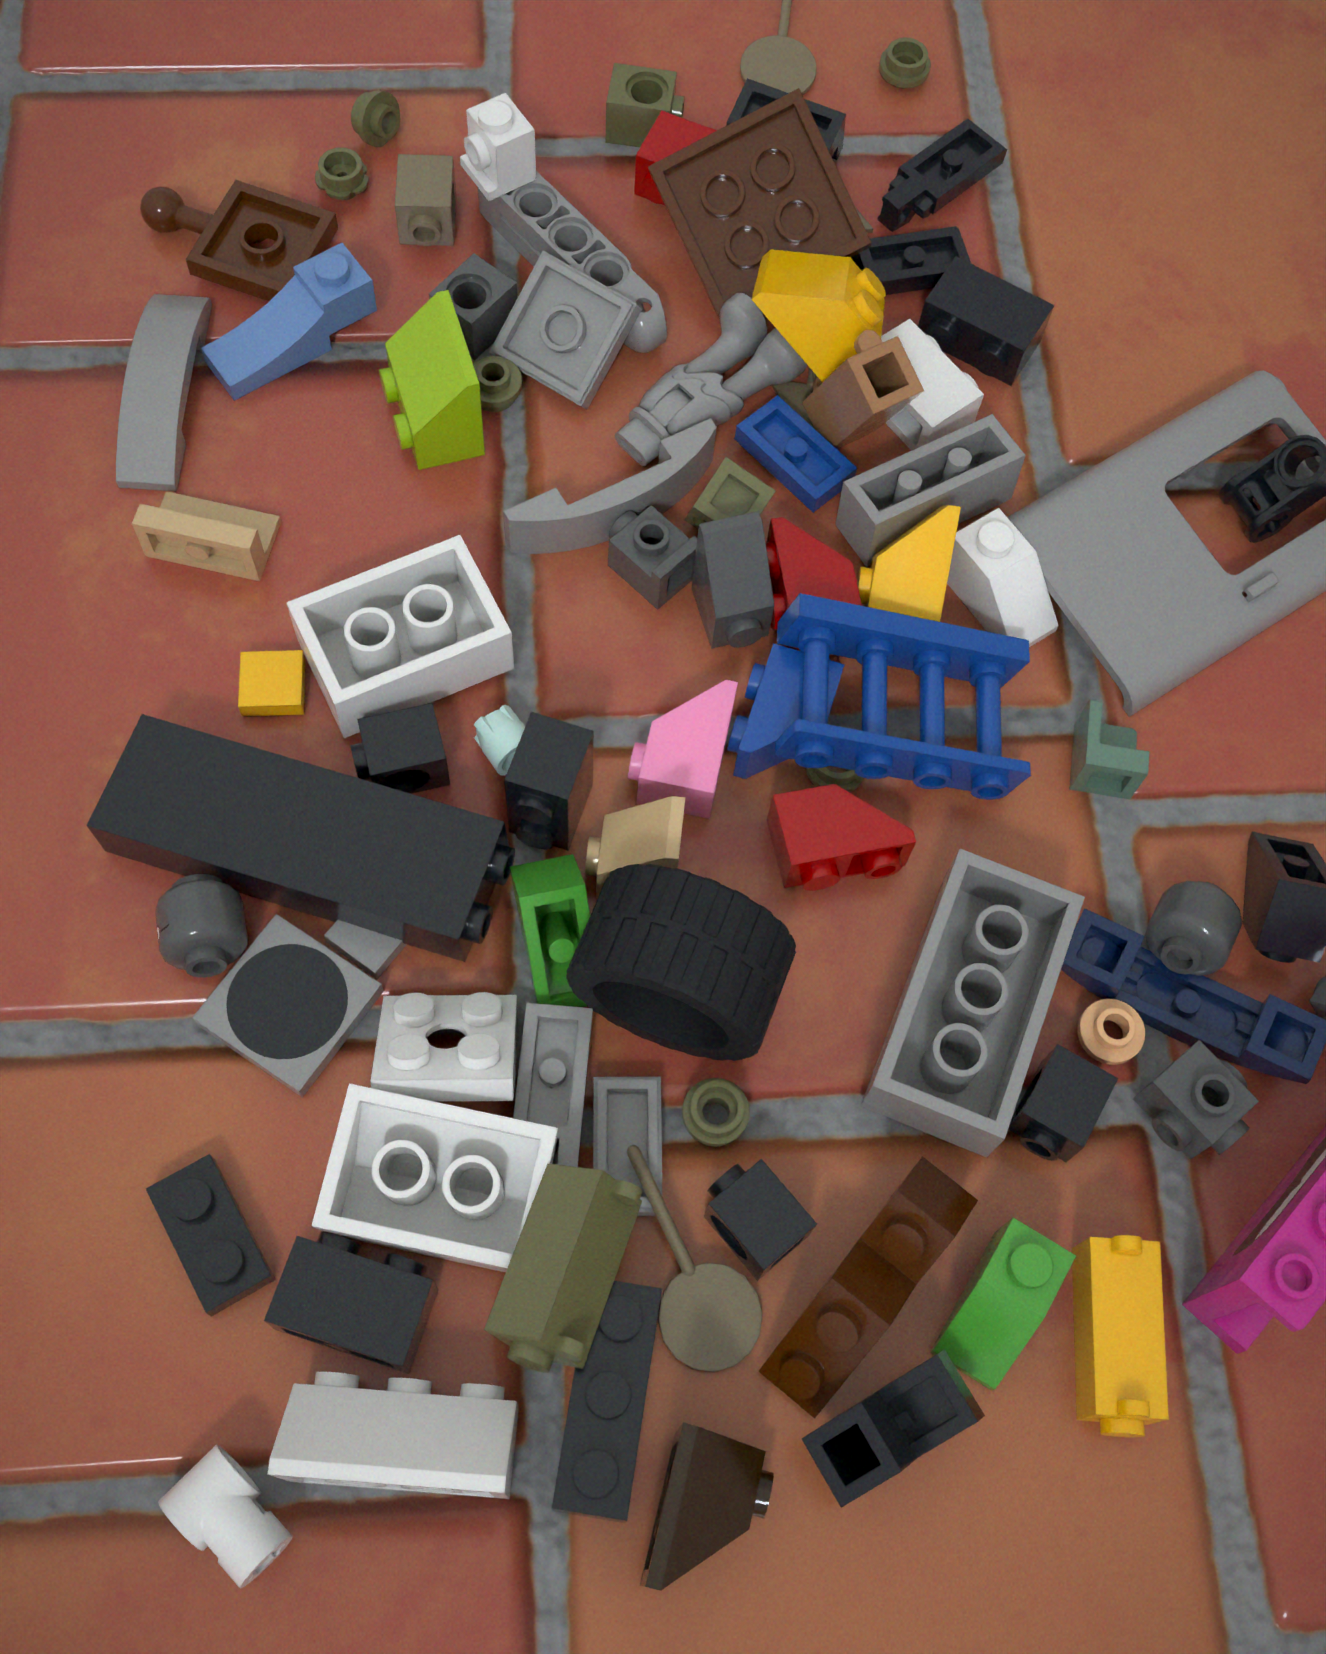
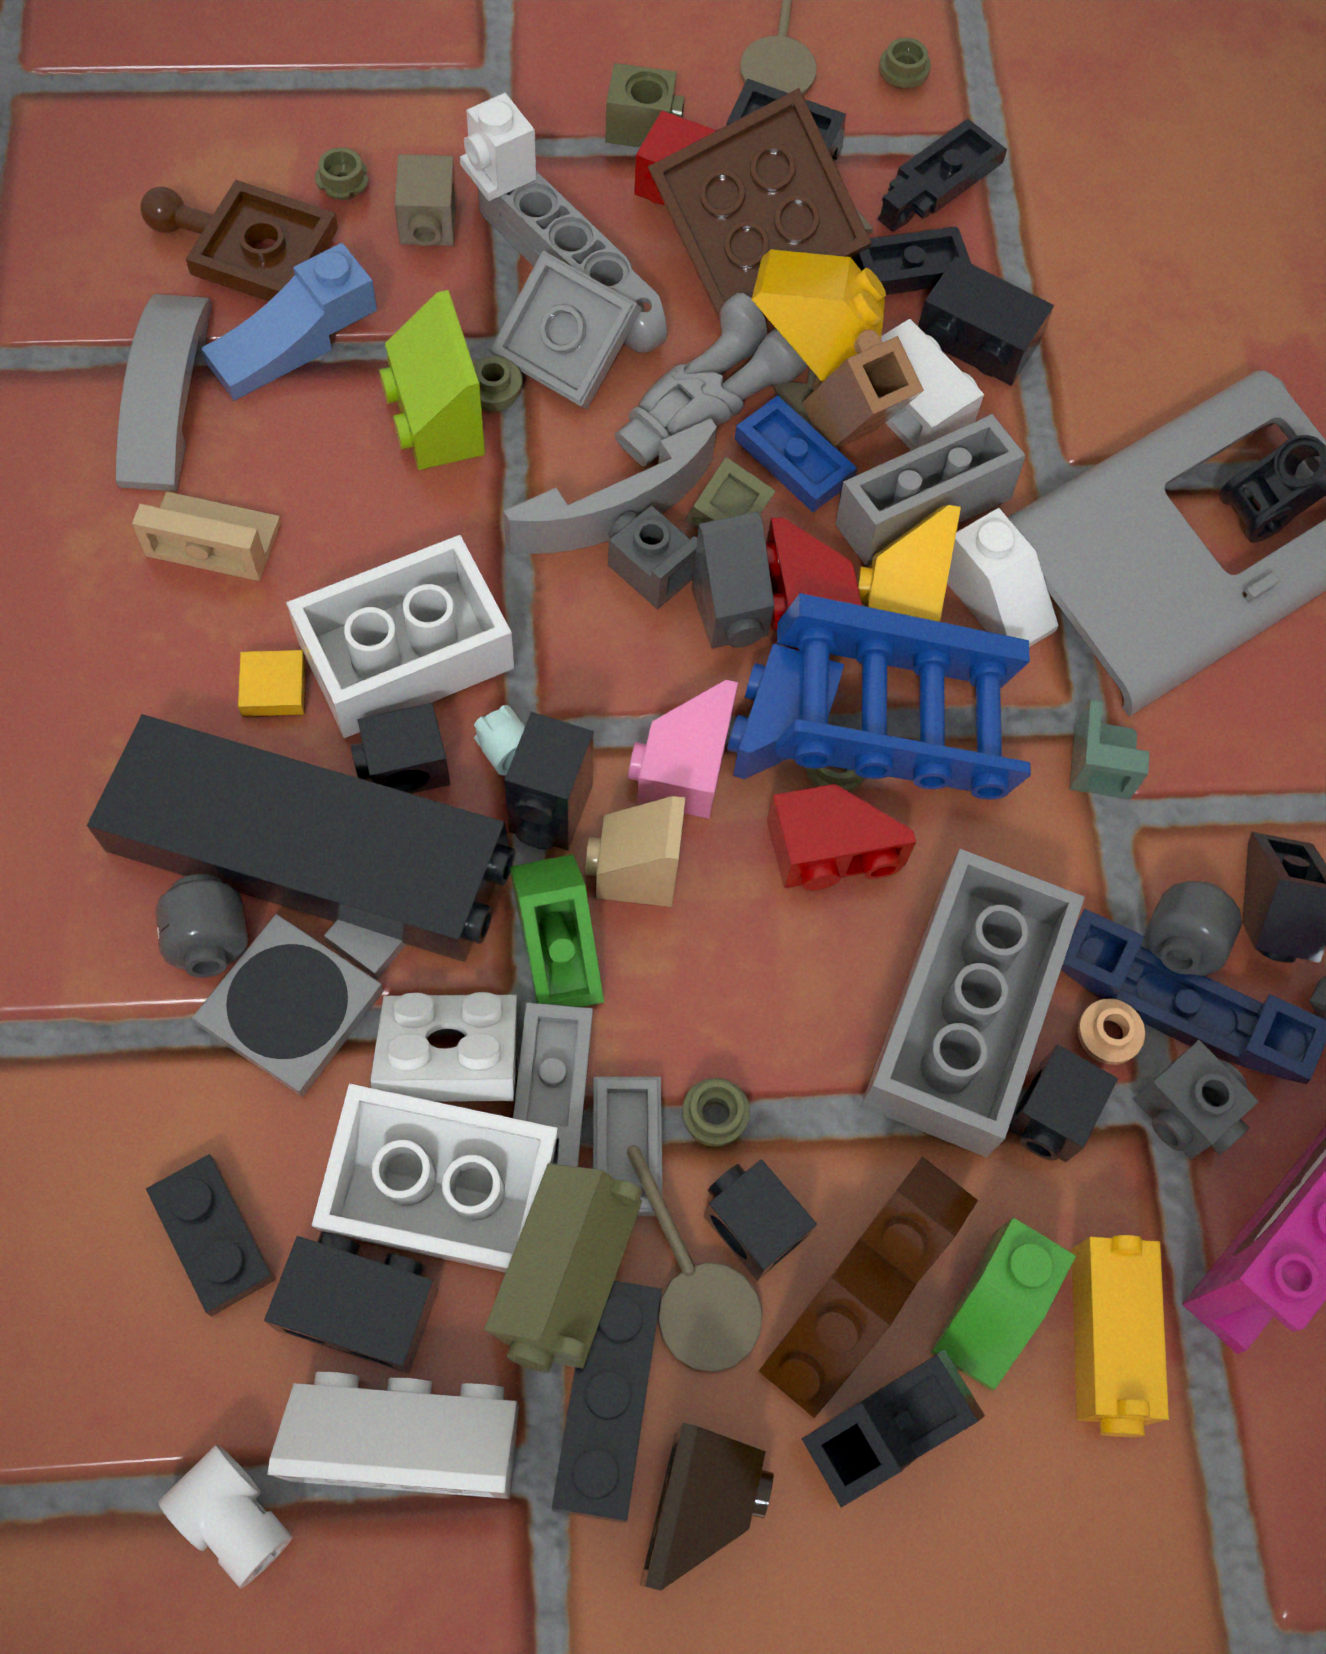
olive plate [351,90,400,147] -> none
dark grey brick [429,253,517,360] -> none
black tyre [566,864,796,1061] -> none

